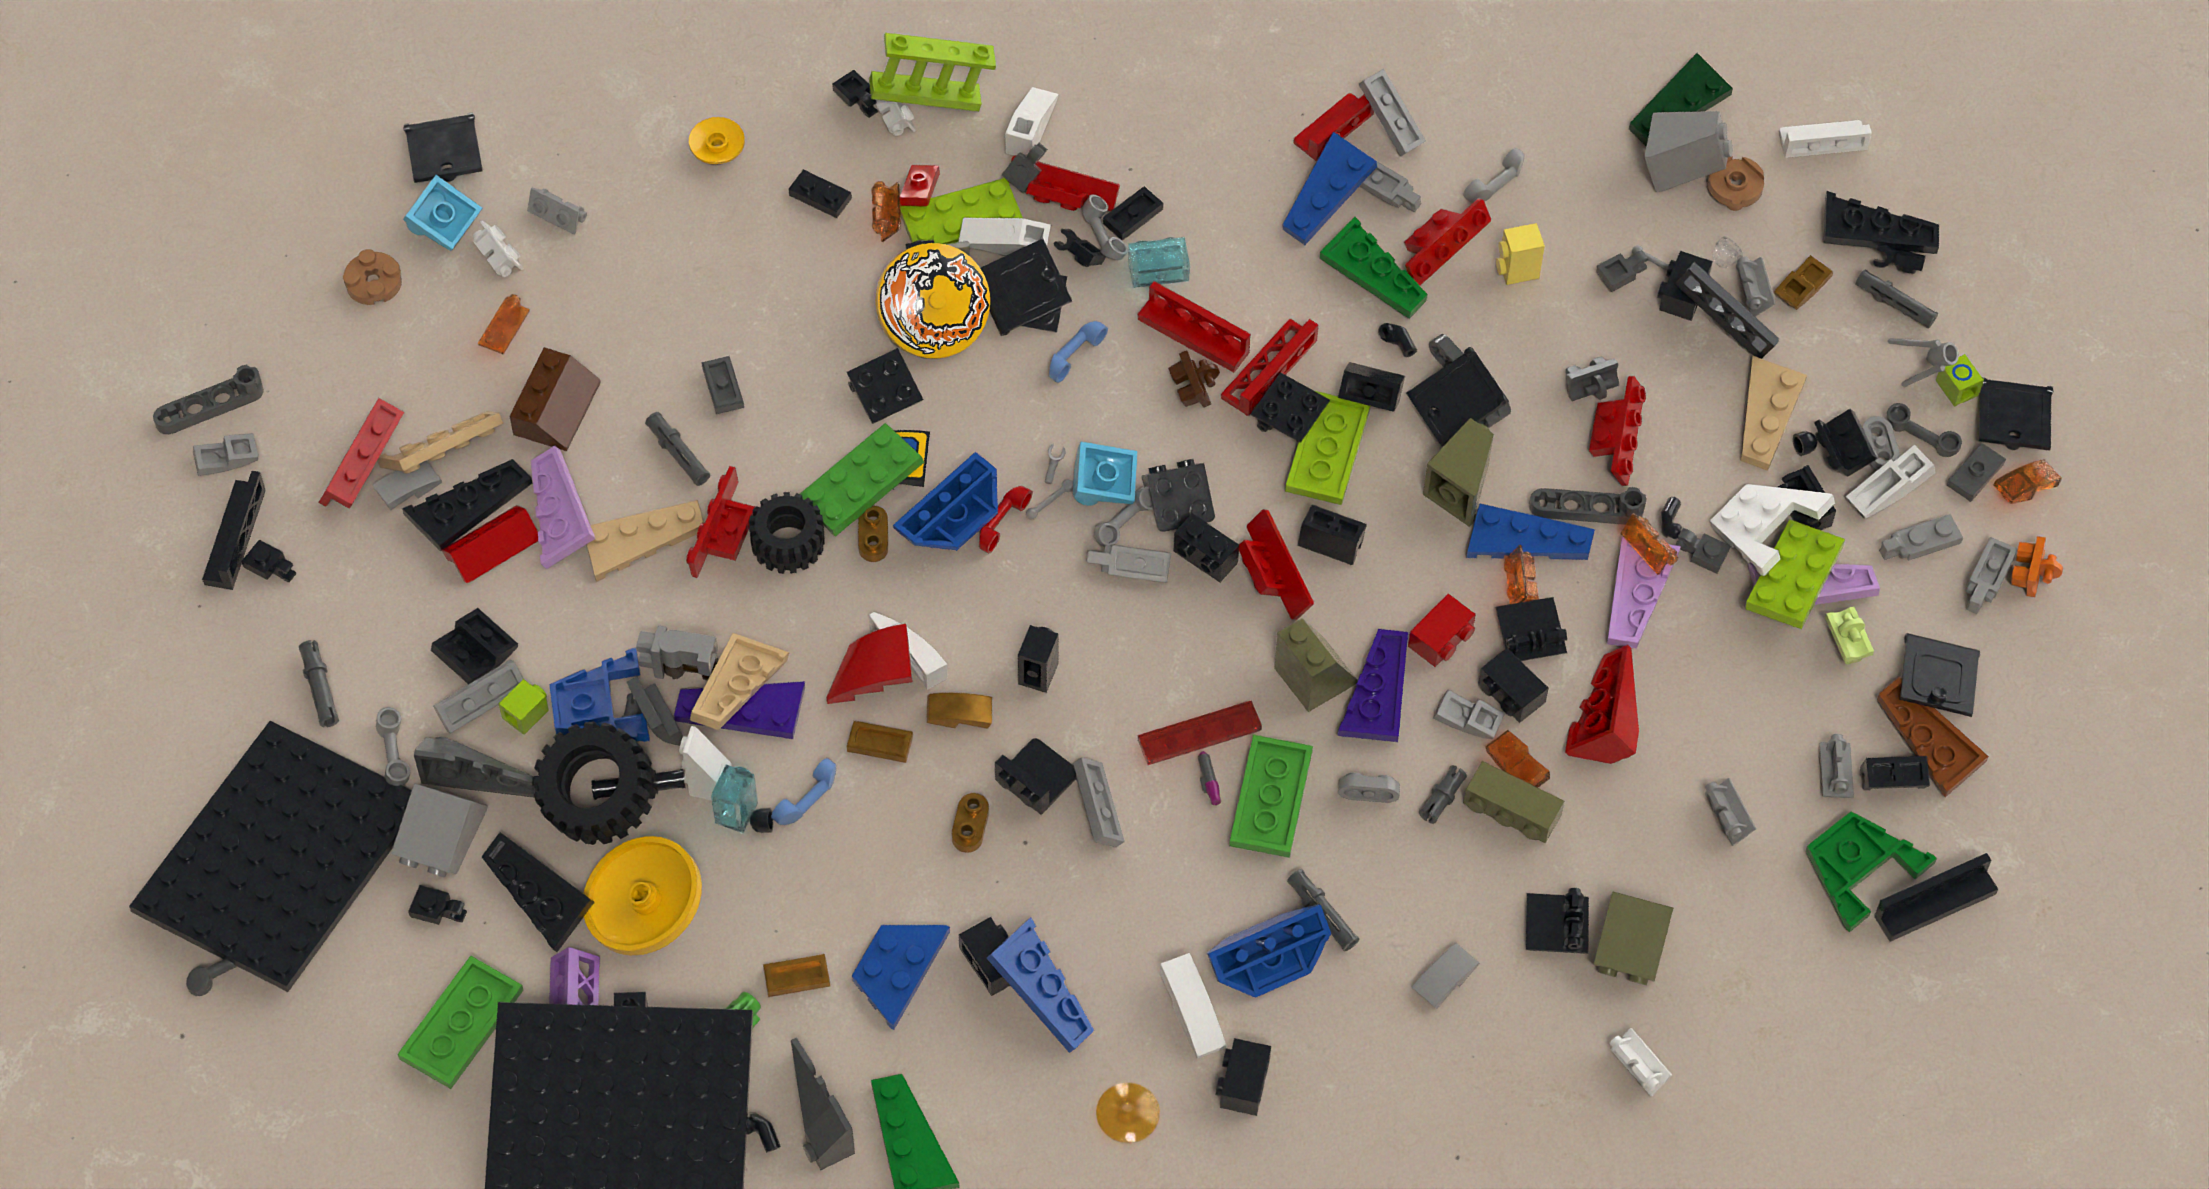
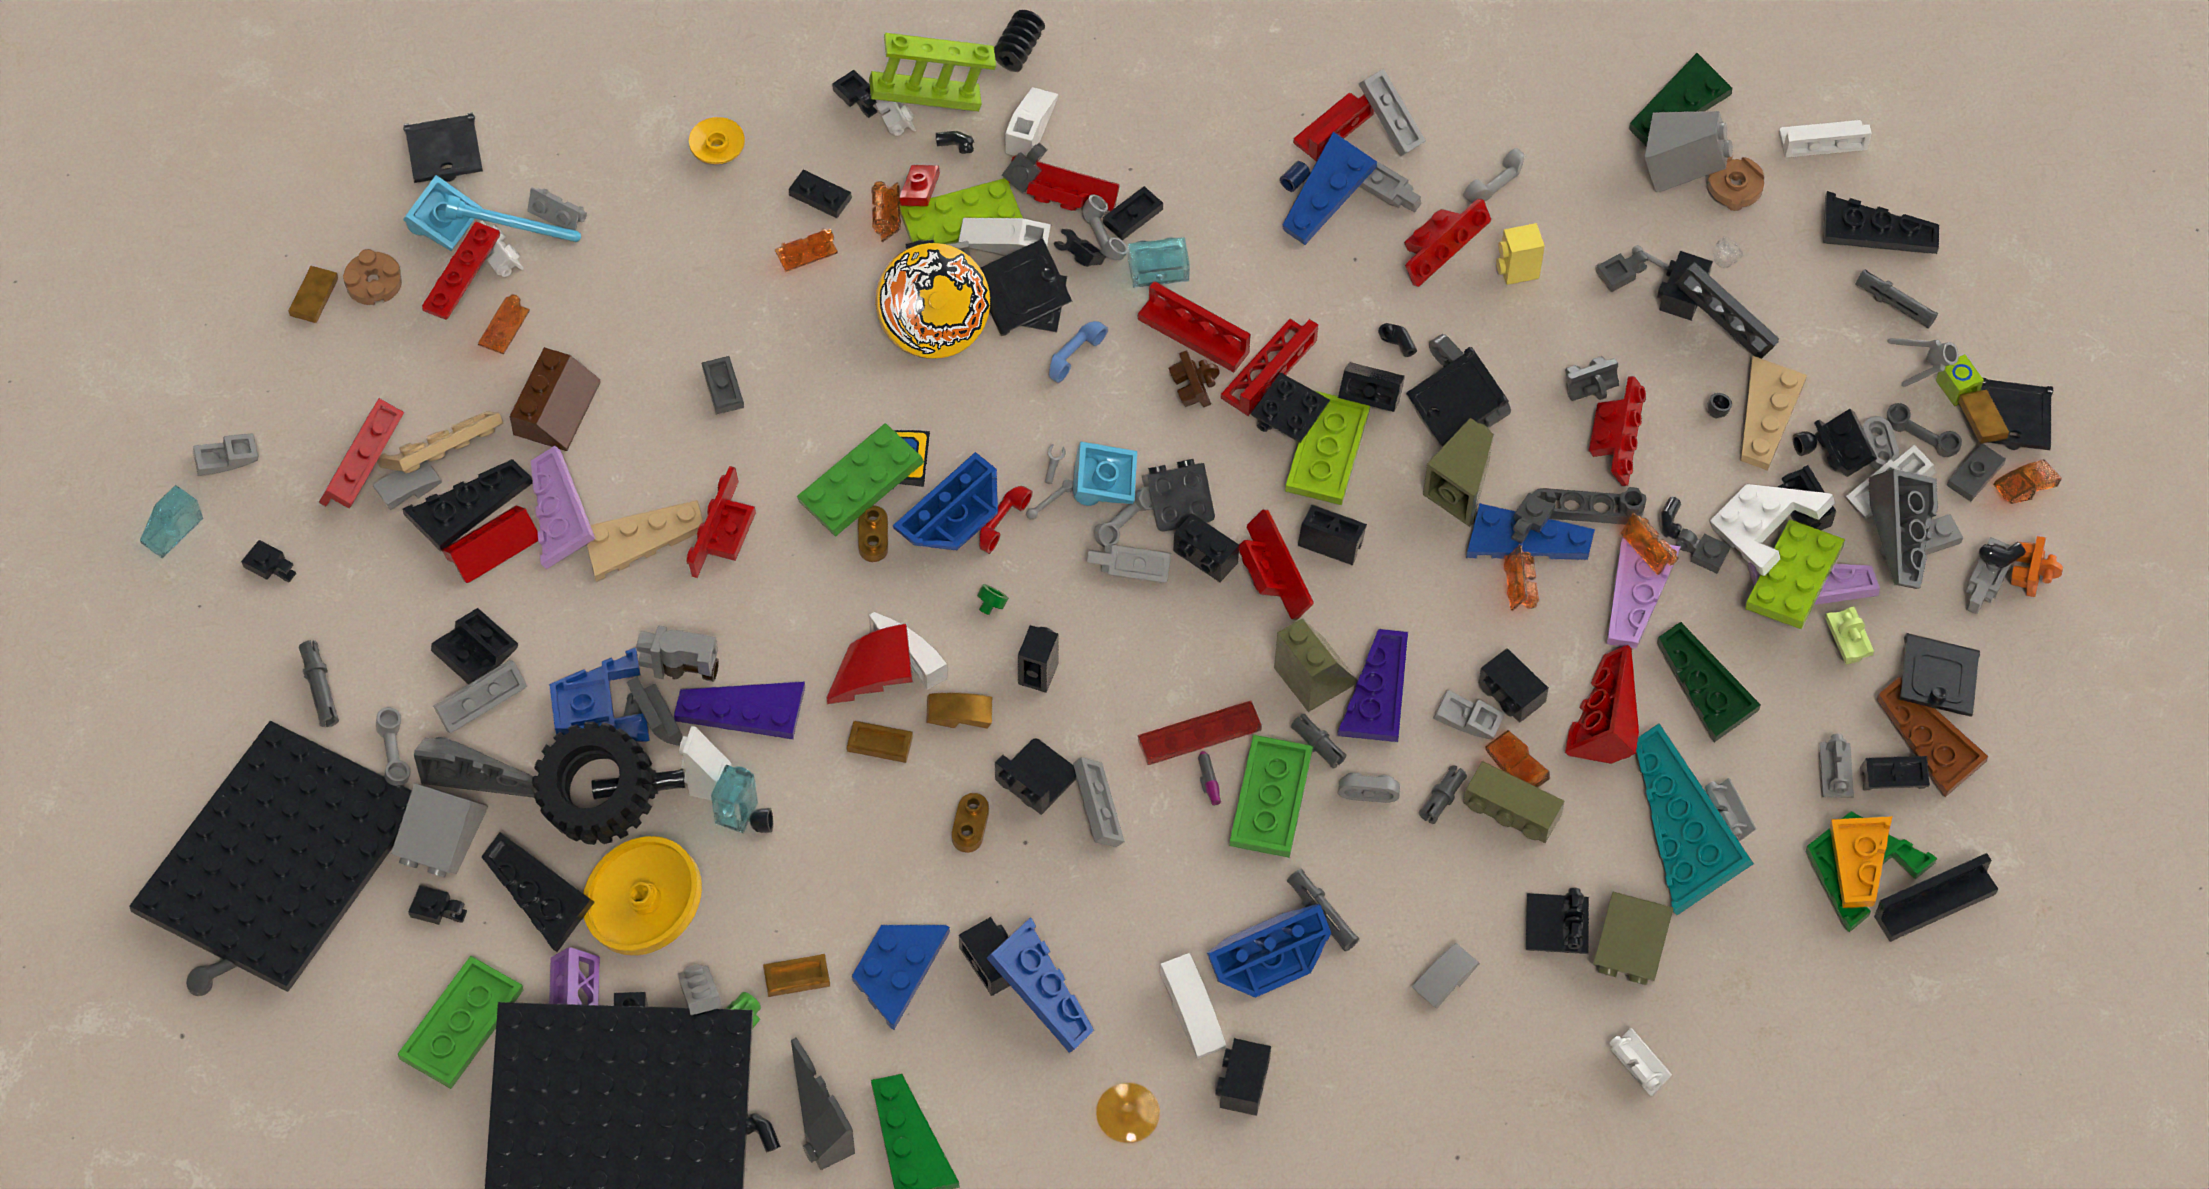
dark grey beam [153,365,264,435] -> none
black fence [202,471,266,590] -> none
lime brick [498,679,549,735] -> none
dark grey pin [645,412,710,486] -> none
tan wing [690,633,789,730] -> none
black tyre [749,492,825,574] -> none
medium blue bar [771,758,836,825] -> none
black hinge [846,348,924,424] -> none
green wing [1320,217,1428,319] -> none
red brick [1408,594,1476,667] -> none
black hinge [1495,597,1567,661] -> none
light grey hinge [1736,257,1775,316] -> none
pearl gold slope [1774,255,1833,310] -> none
black plate [1873,244,1926,274] -> none
none -> clear light blue slope [140,485,203,559]
none -> pearl gold tile [288,266,338,323]
none -> red bracket [422,222,500,320]
none -> medium azure piece [445,195,581,242]
none -> light grey plate [677,965,722,1015]
none -> clear orange hinge [775,228,838,272]
none -> black arm [936,131,975,154]
none -> green tile [977,584,1009,615]
none -> black piece [994,10,1045,72]
none -> dark blue hinge [1280,161,1311,192]
none -> dark grey pin [1291,714,1347,769]
none -> dark grey plate [1511,493,1555,544]
none -> teal wing [1636,723,1754,915]
none -> dark green wing [1657,622,1761,743]
none -> black hinge [1707,393,1732,418]
none -> light orange wing [1830,816,1893,908]
none -> dark grey wedge [1869,469,1938,589]
none -> pearl gold tile [1958,390,2009,444]
none -> black arm [1979,542,2026,568]

